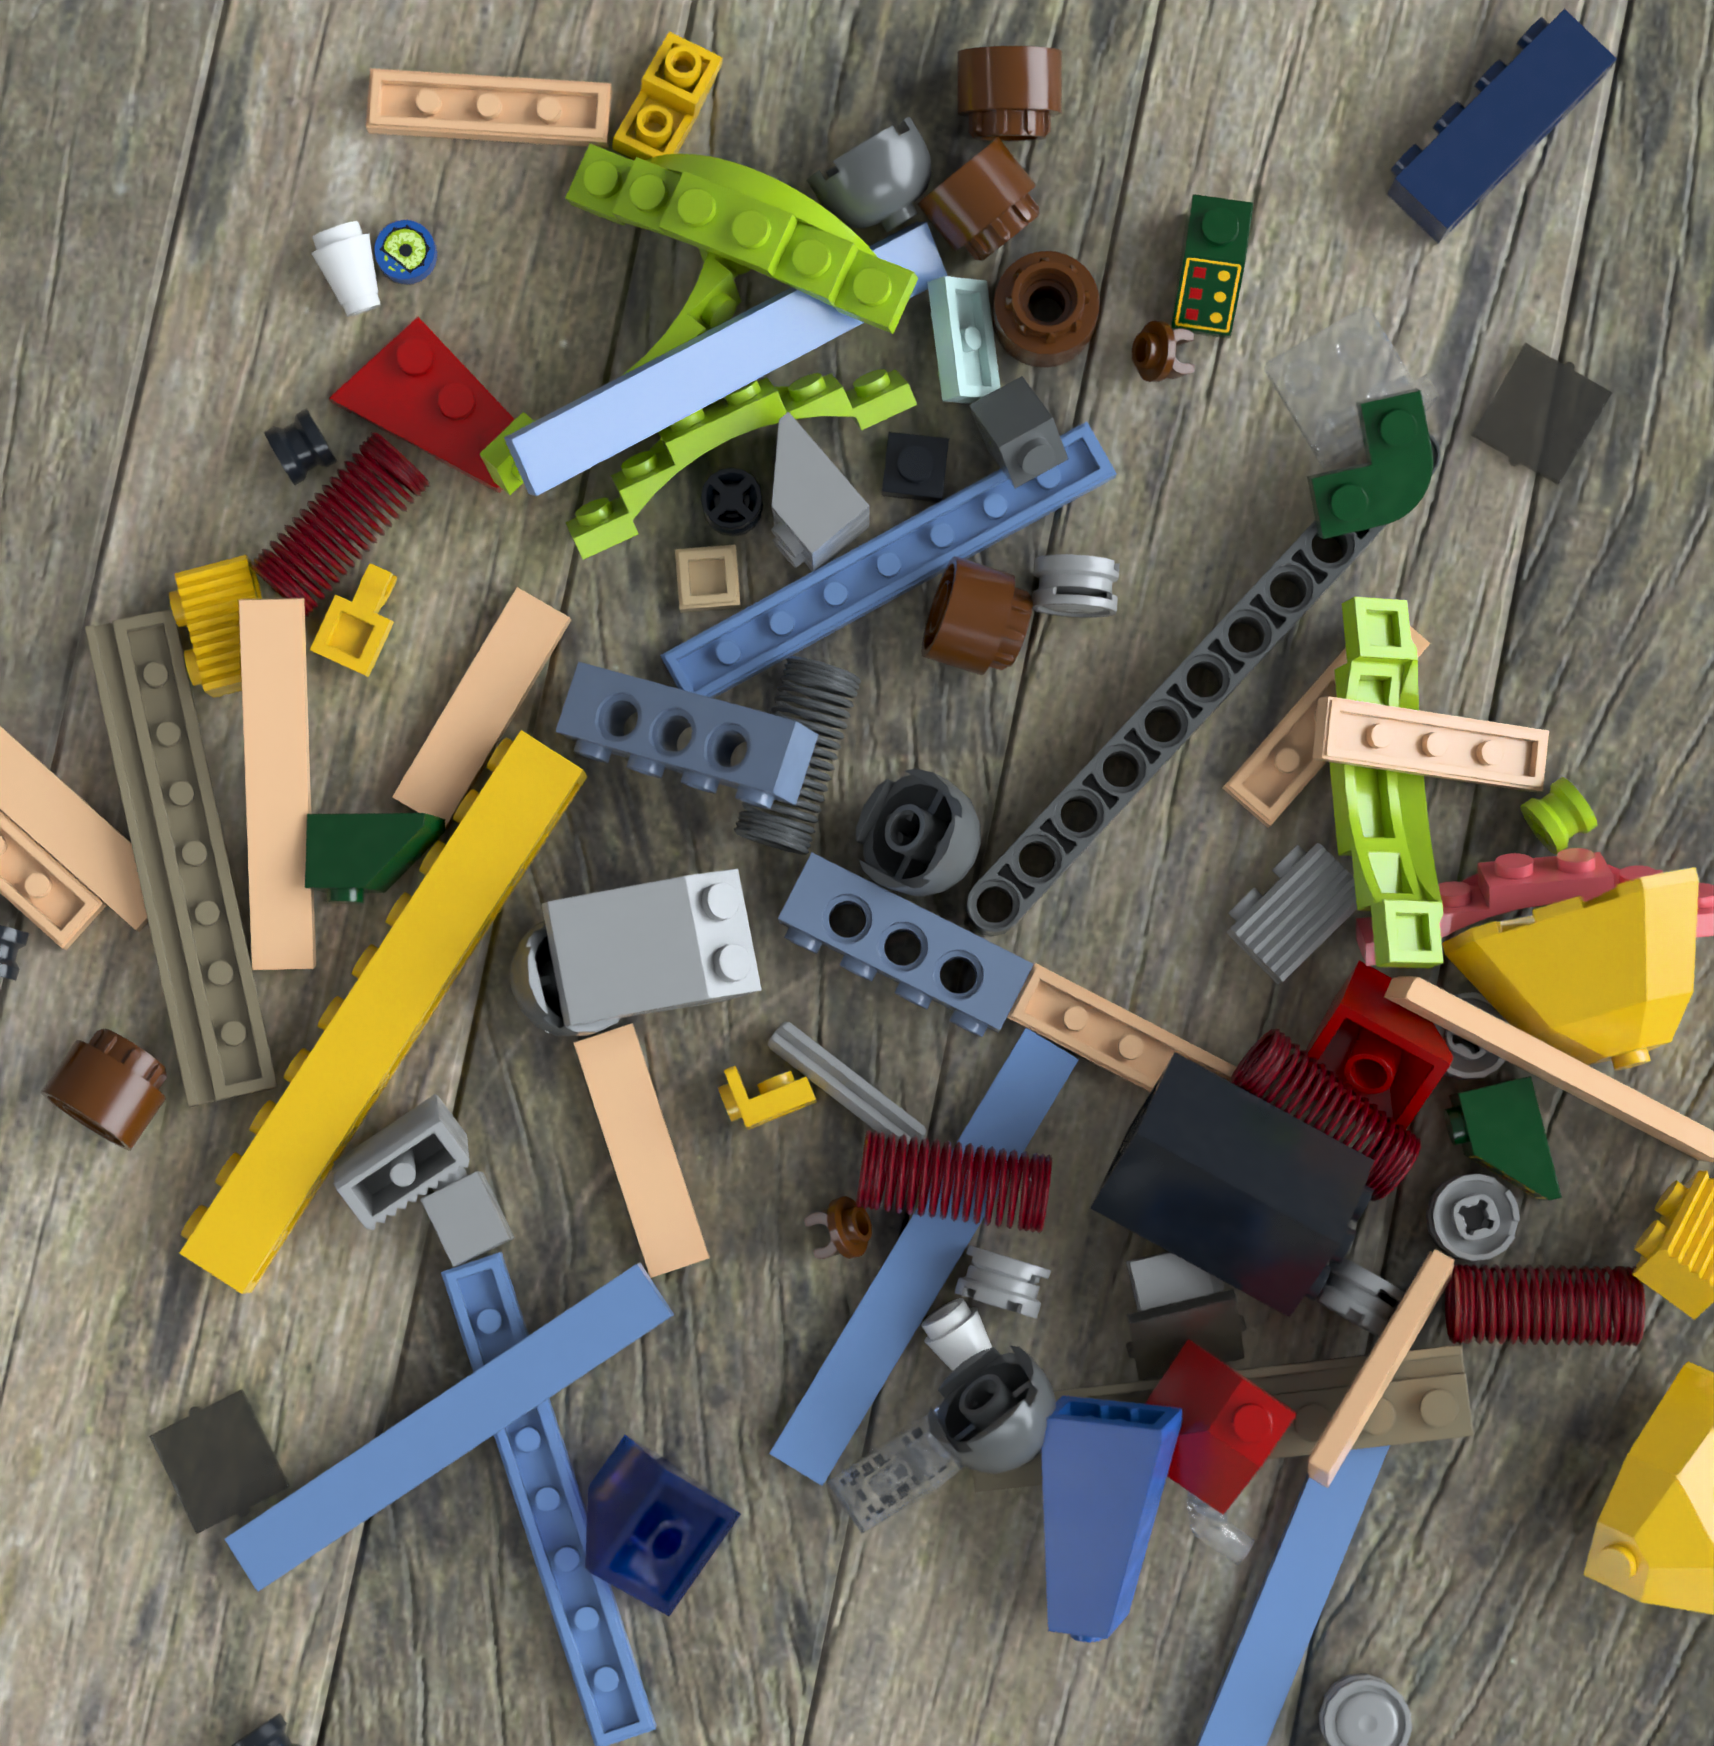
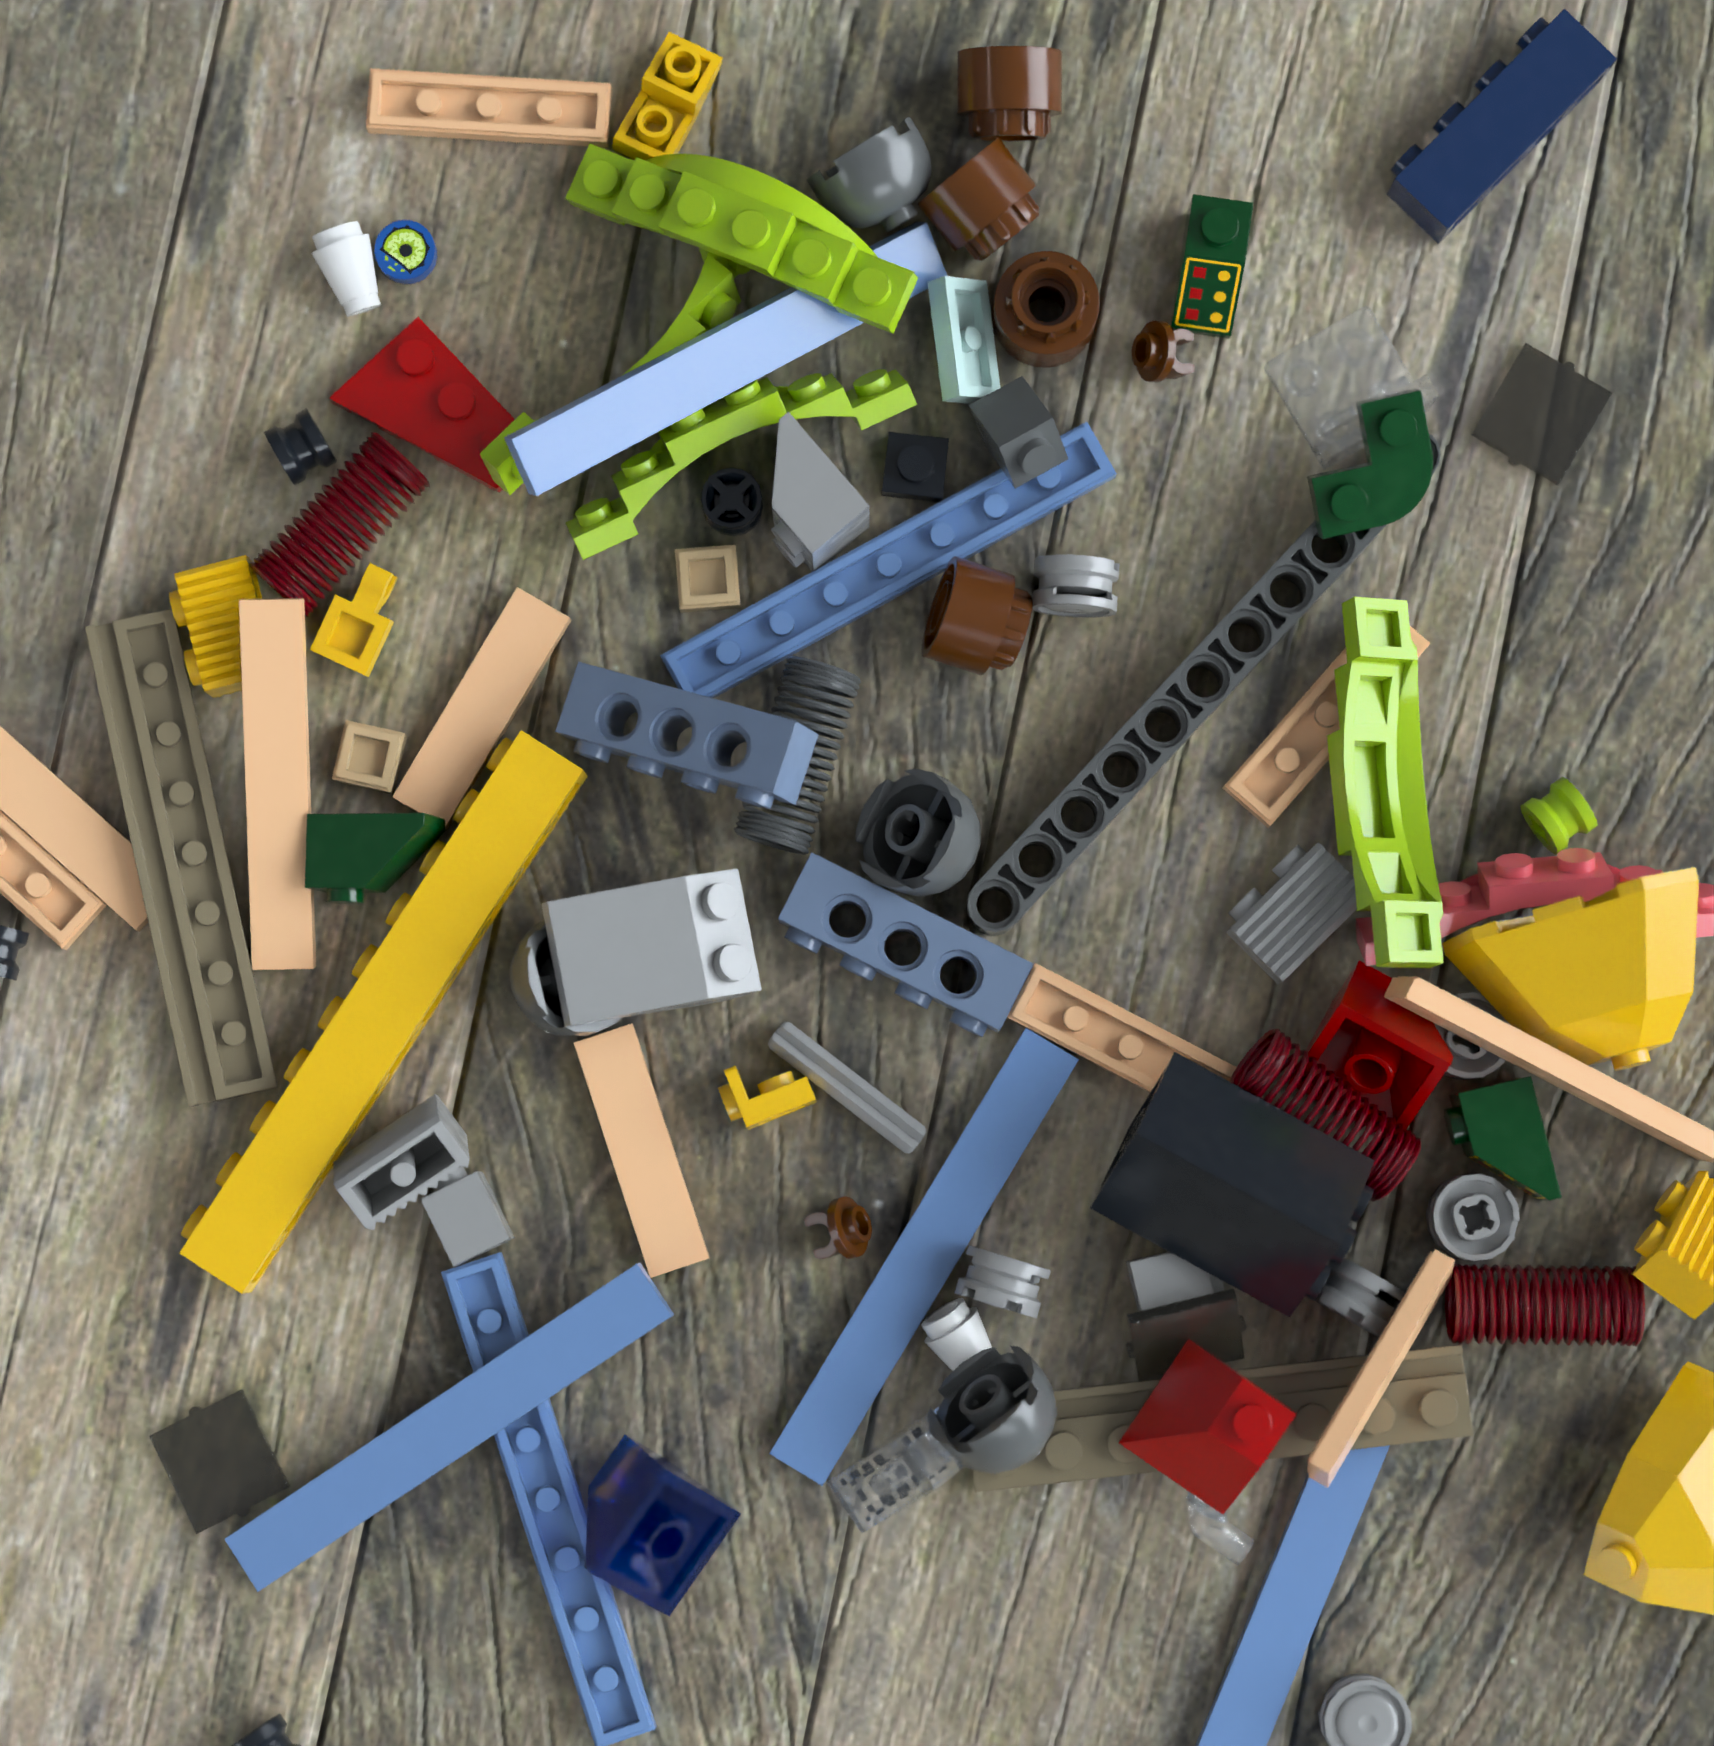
reddish brown piece [41,1028,167,1151] -> none
dark red piece [856,1129,1052,1234] -> none
blue slope [1041,1395,1182,1642] -> none
light nougat tile [1312,696,1549,792] -> none
none -> tan tile [332,720,408,795]

